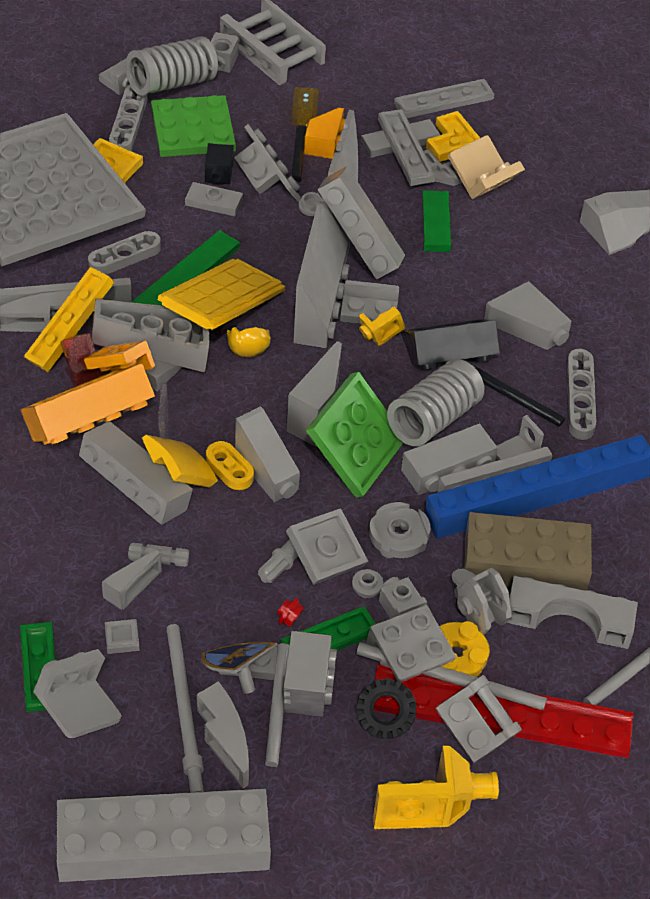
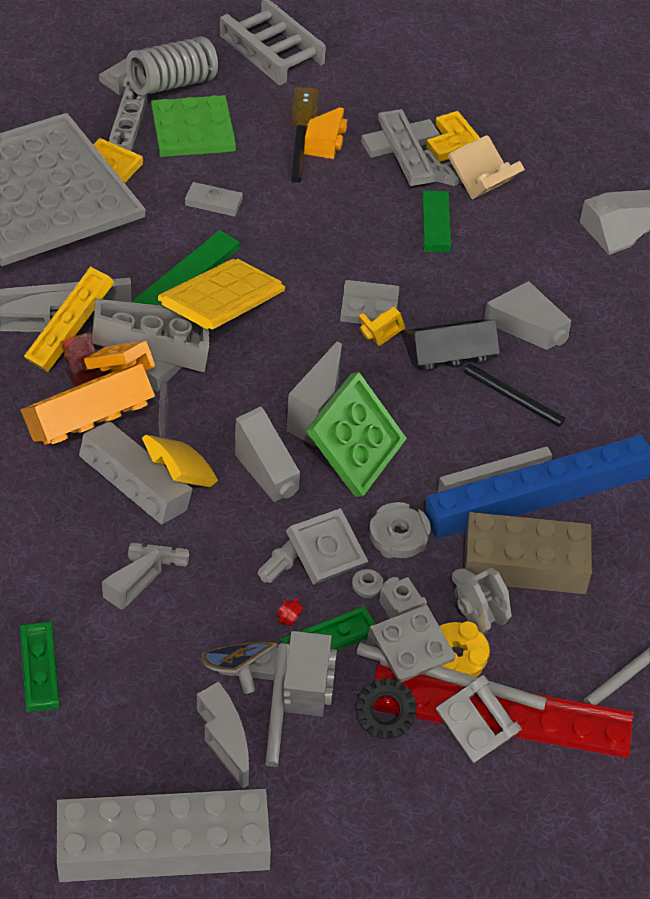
light grey bracket [33,649,122,738] -> none
light grey beam [88,231,161,274] -> none
light grey tile [105,619,140,654] -> none
light grey bar [166,624,204,793] -> none
black brick [205,143,234,184] -> none
yellow plate [206,441,254,490] -> none
light grey brick [207,32,239,73] -> none
yellow hair [227,327,270,358] -> none
light grey bracket [234,124,301,202] -> none
light grey wedge [293,110,358,348] -> none
light grey plate [299,192,321,216] -> none
light grey brick [318,166,405,279] -> none
yellow plate [373,746,499,829] -> none
light grey piece [387,359,484,446] -> none
light grey tile [394,79,494,118] -> none
light grey brick [401,423,498,495] -> none
light grey bracket [496,415,544,460] -> none
light grey arch [507,576,638,649] -> none
light grey beam [567,349,596,440] -> none

